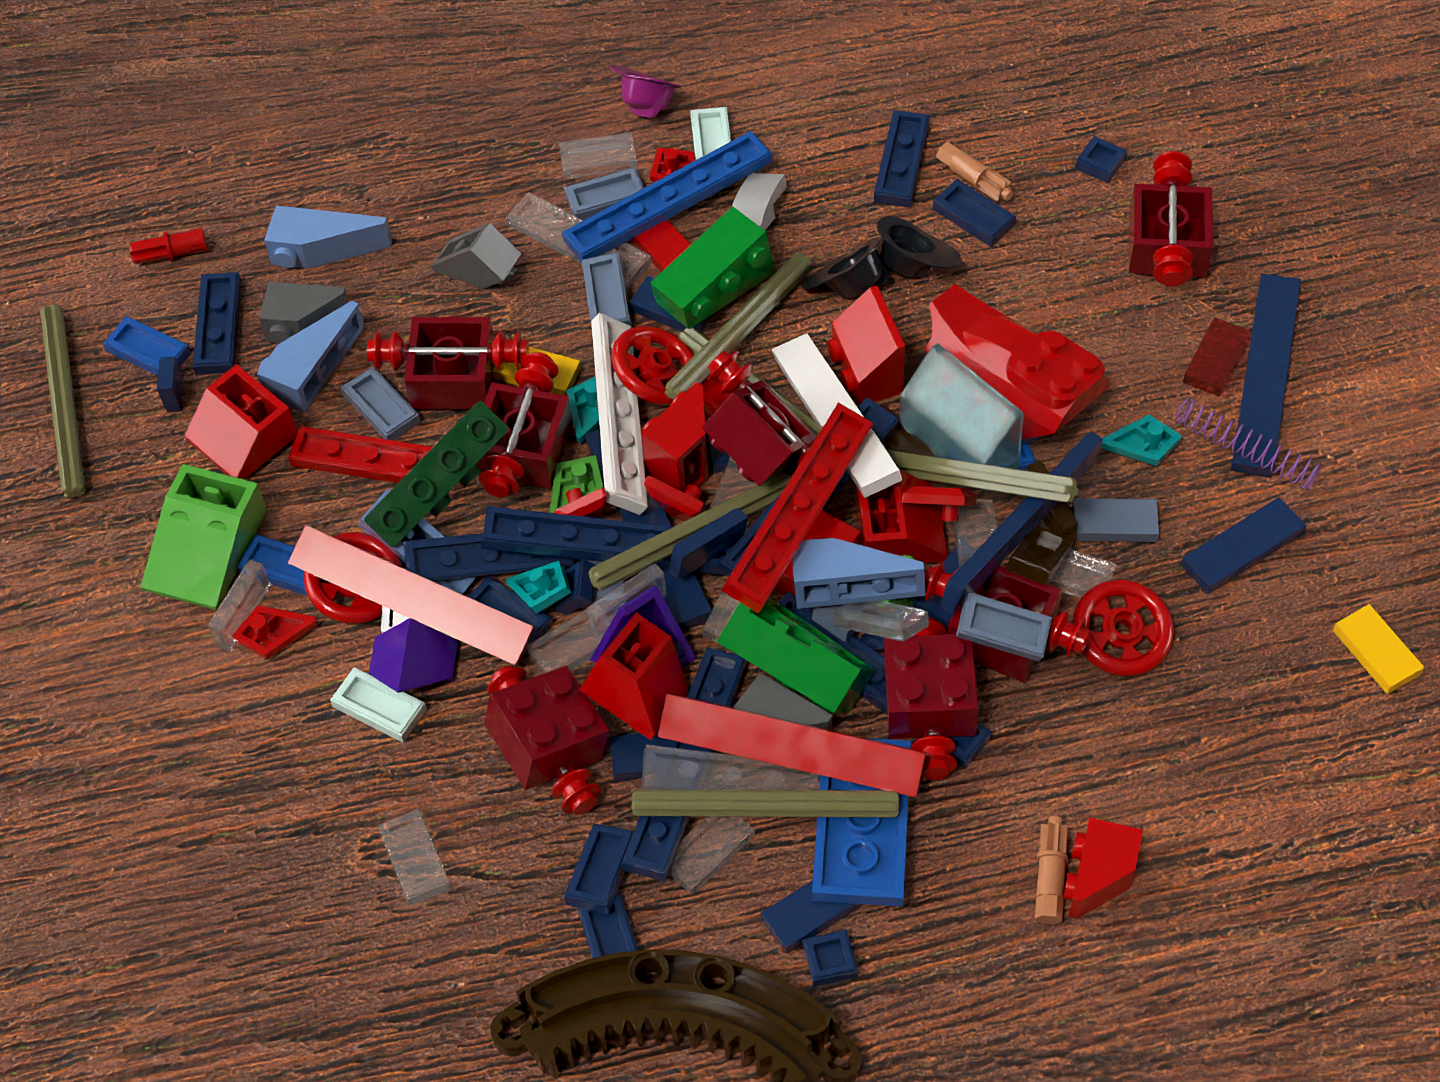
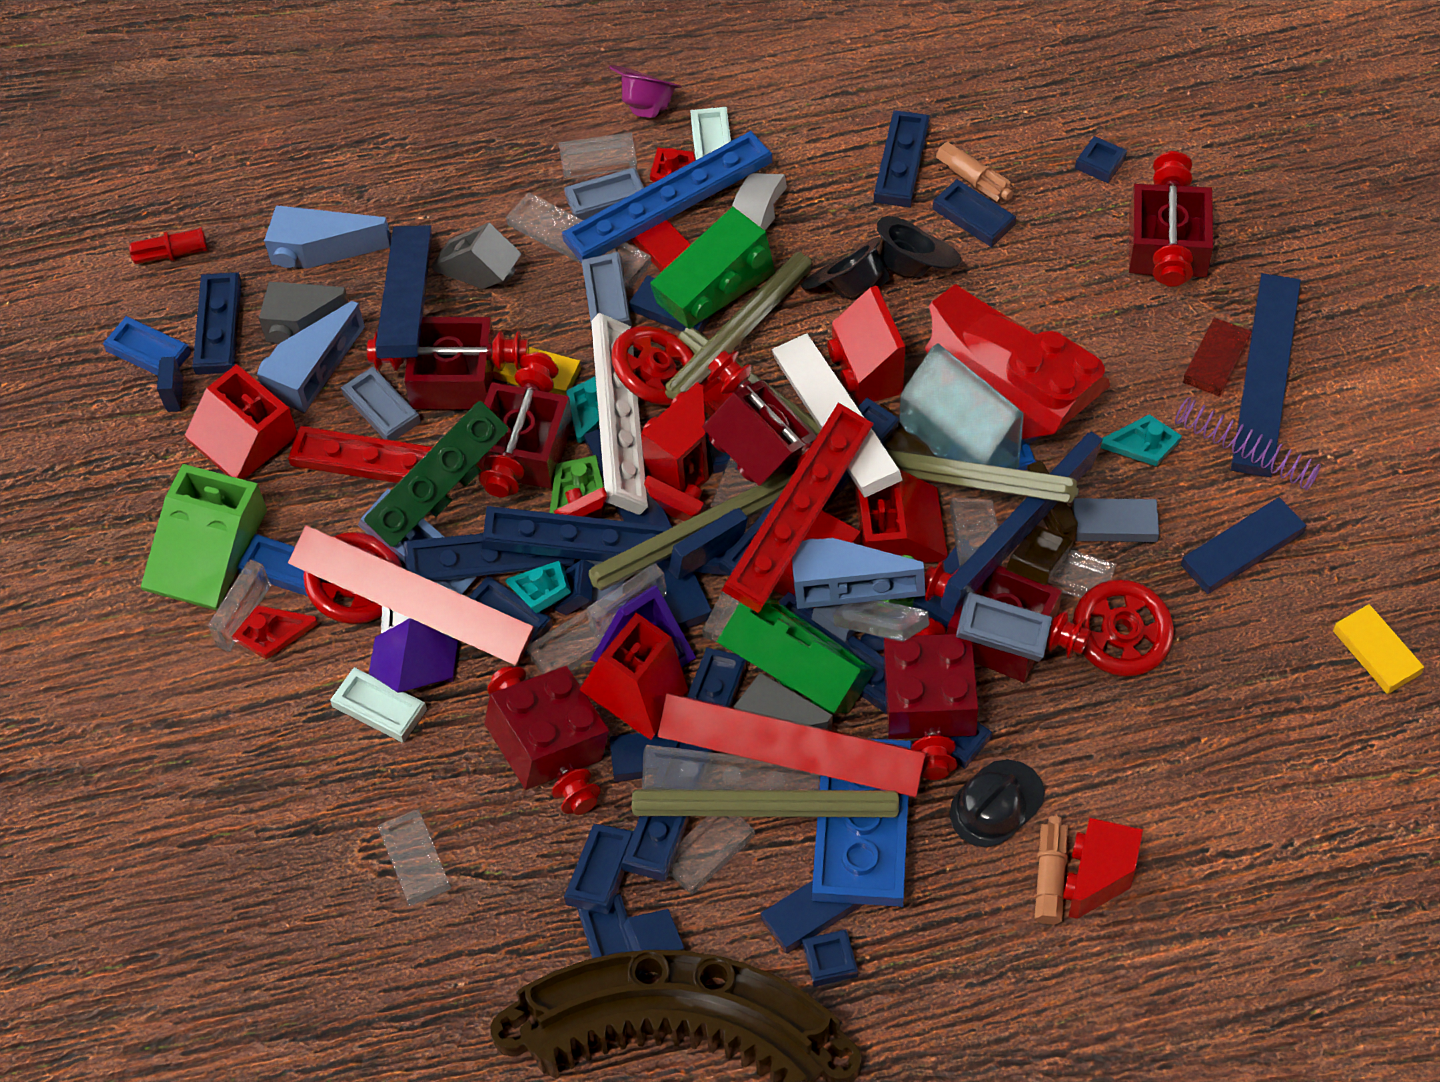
olive axle [40,304,86,499] -> none
red piece [901,486,977,522] -> none
none -> dark blue tile [376,225,432,359]
none -> dark blue tile [623,909,685,951]
none -> black piece [949,759,1045,848]

